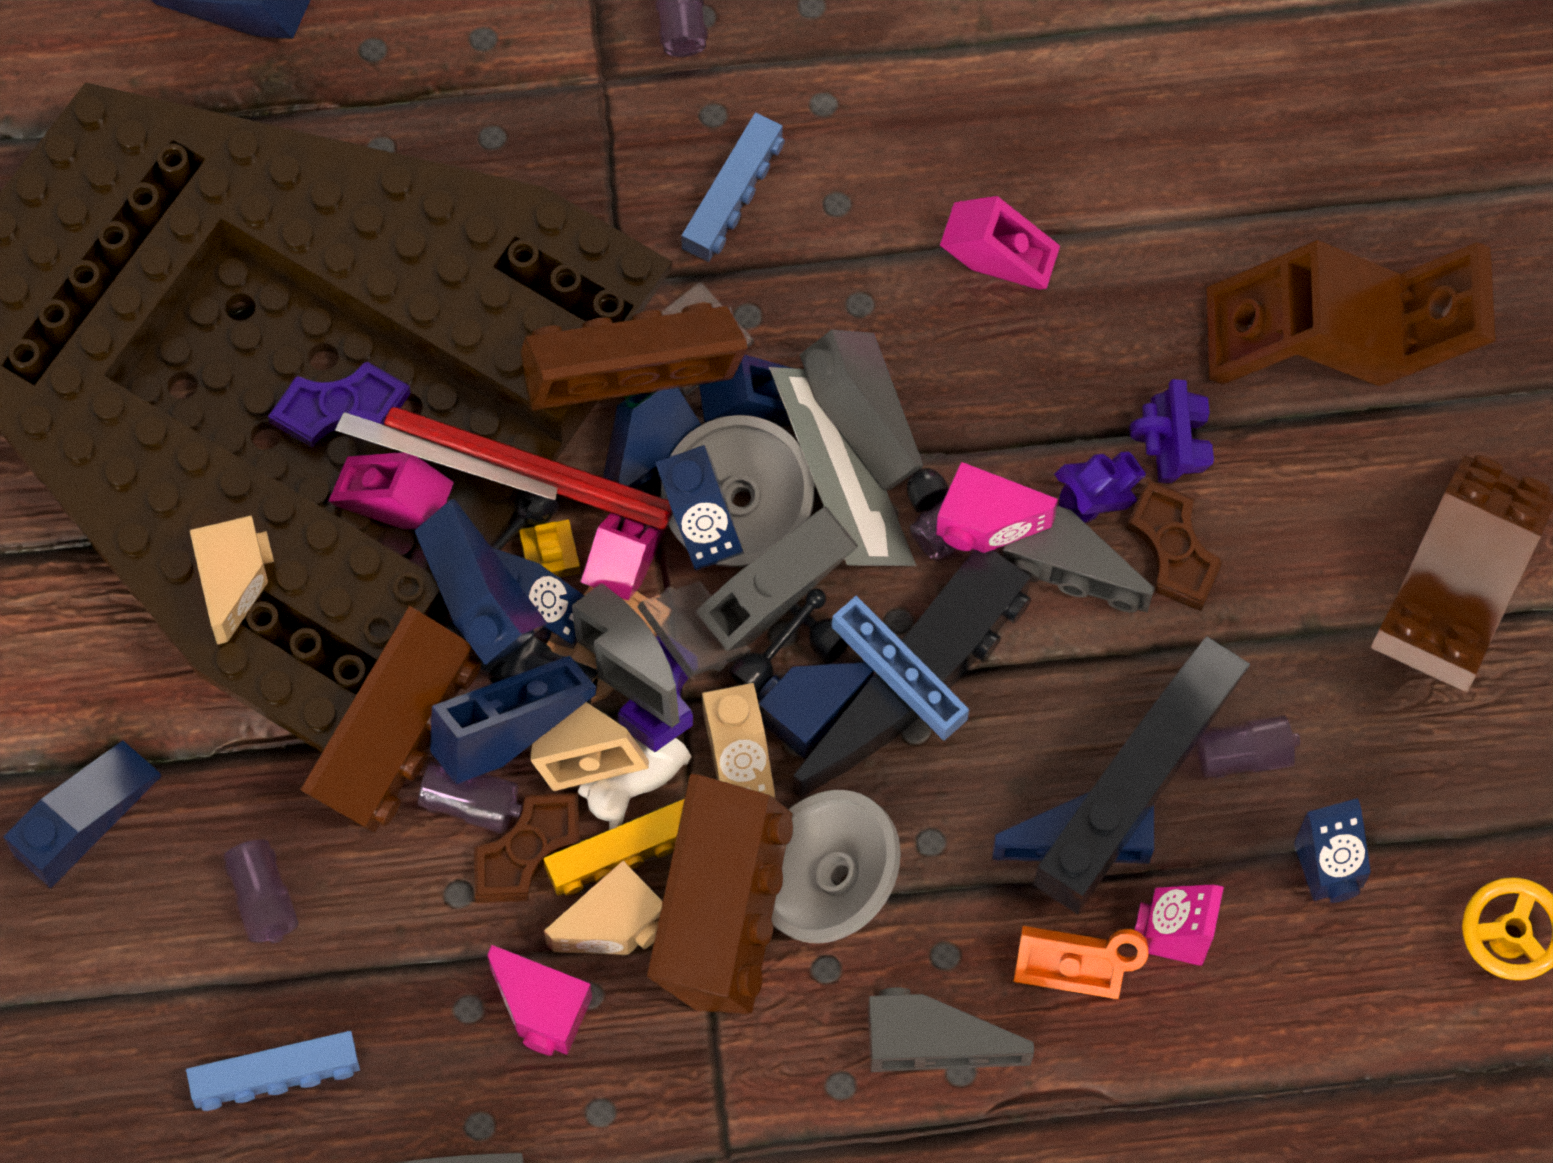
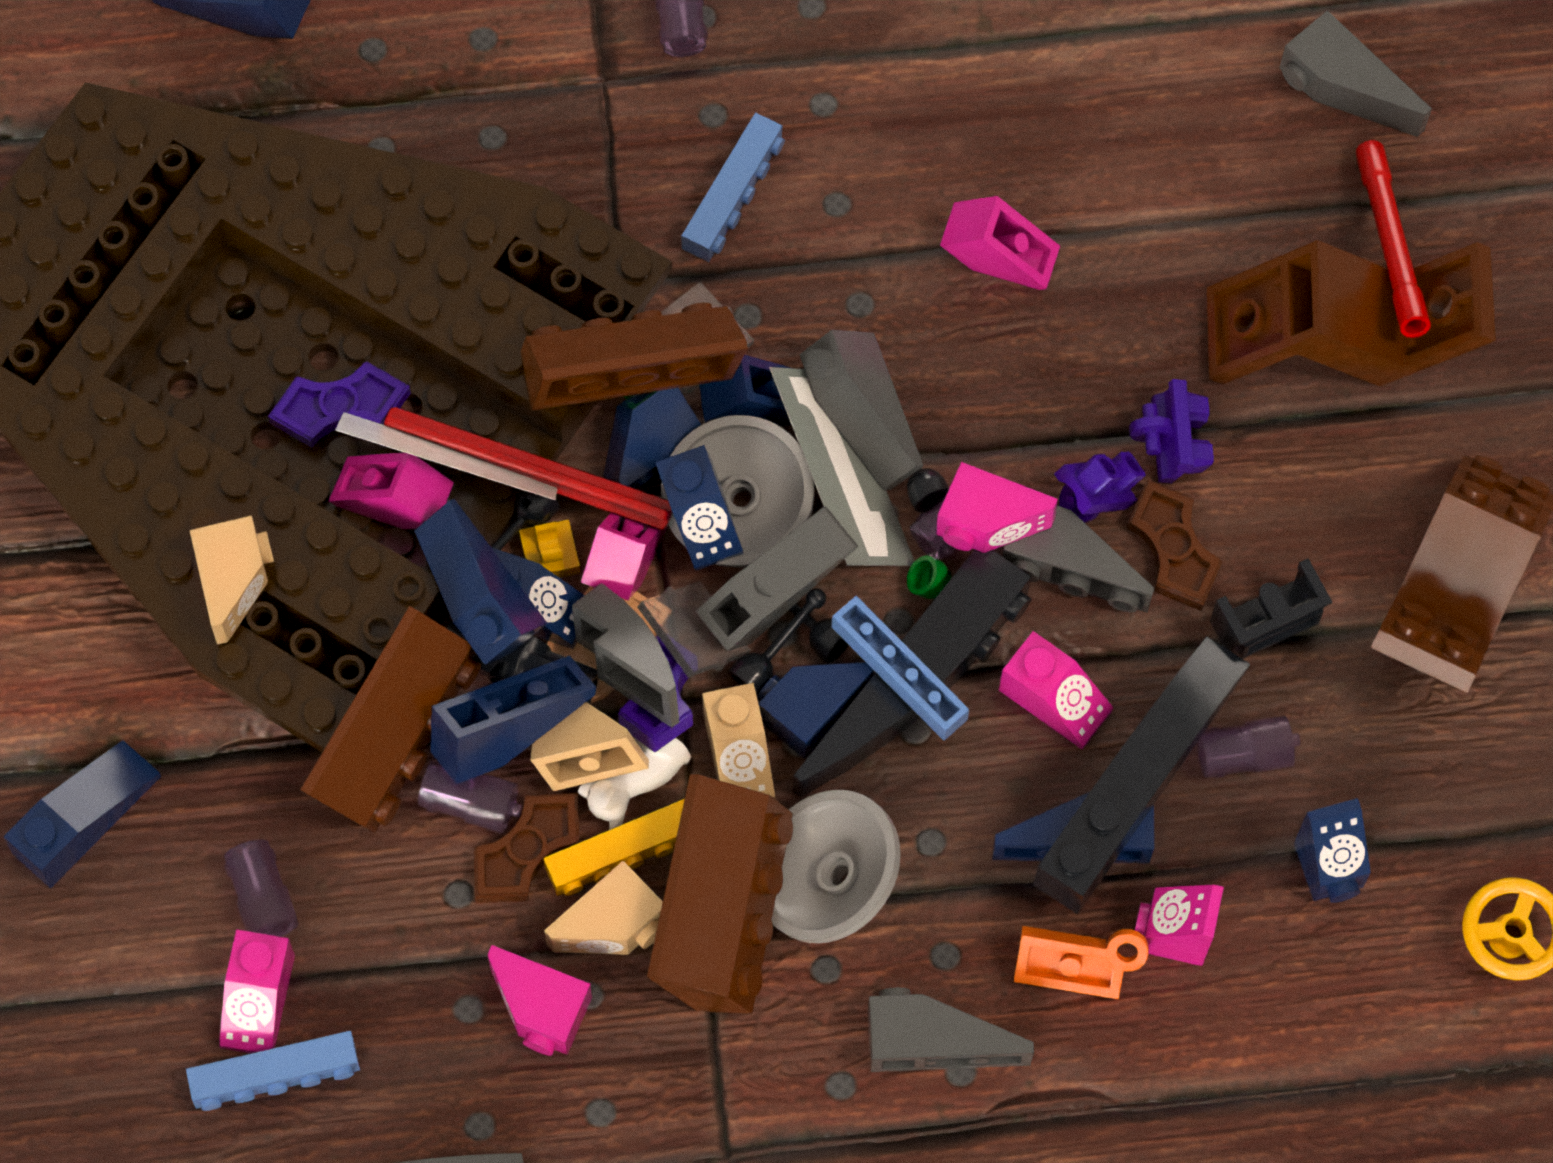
none -> dark pink slope [219,929,295,1054]
none -> green hinge [907,555,952,599]
none -> dark pink slope [999,631,1113,750]
none -> black window [1210,559,1333,659]
none -> dark grey slope [1279,10,1432,137]
none -> red piece [1355,140,1431,338]

